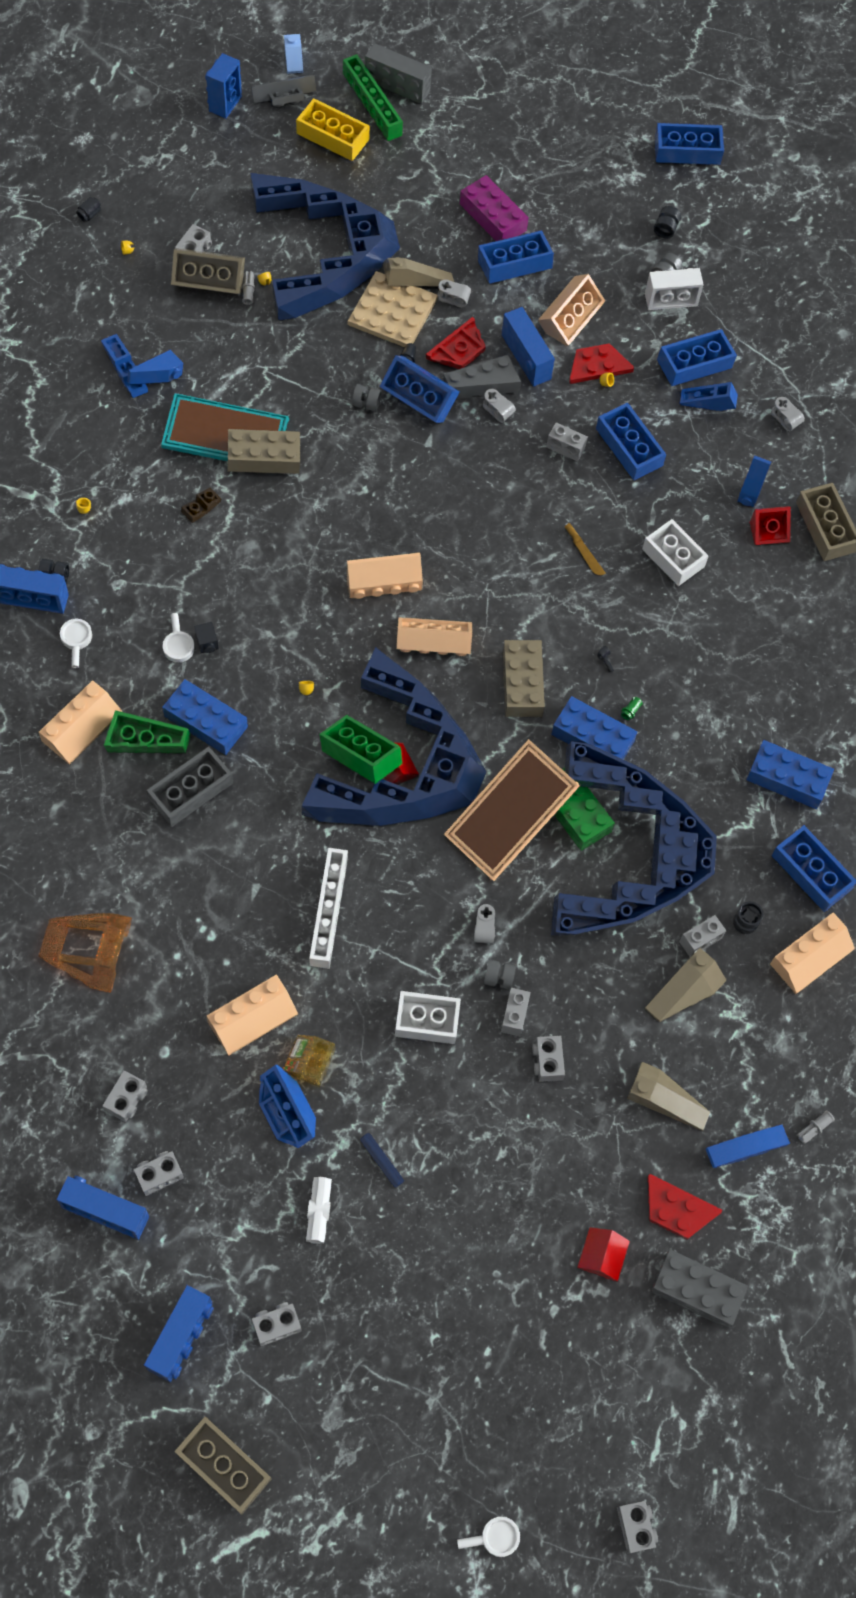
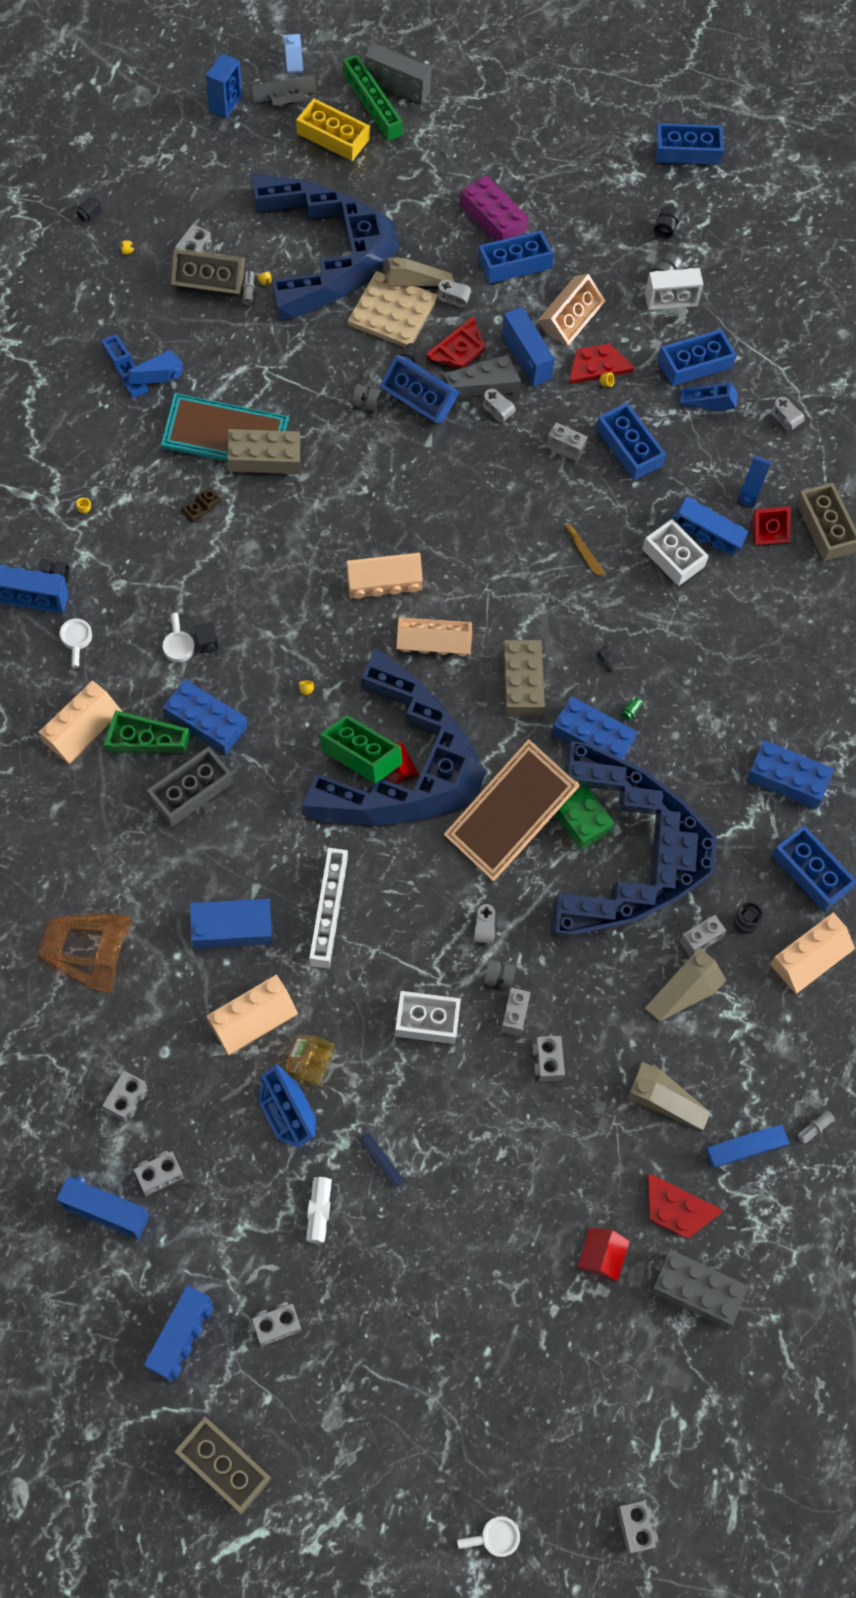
none -> blue brick [190,899,272,948]
none -> blue wedge [669,496,748,555]

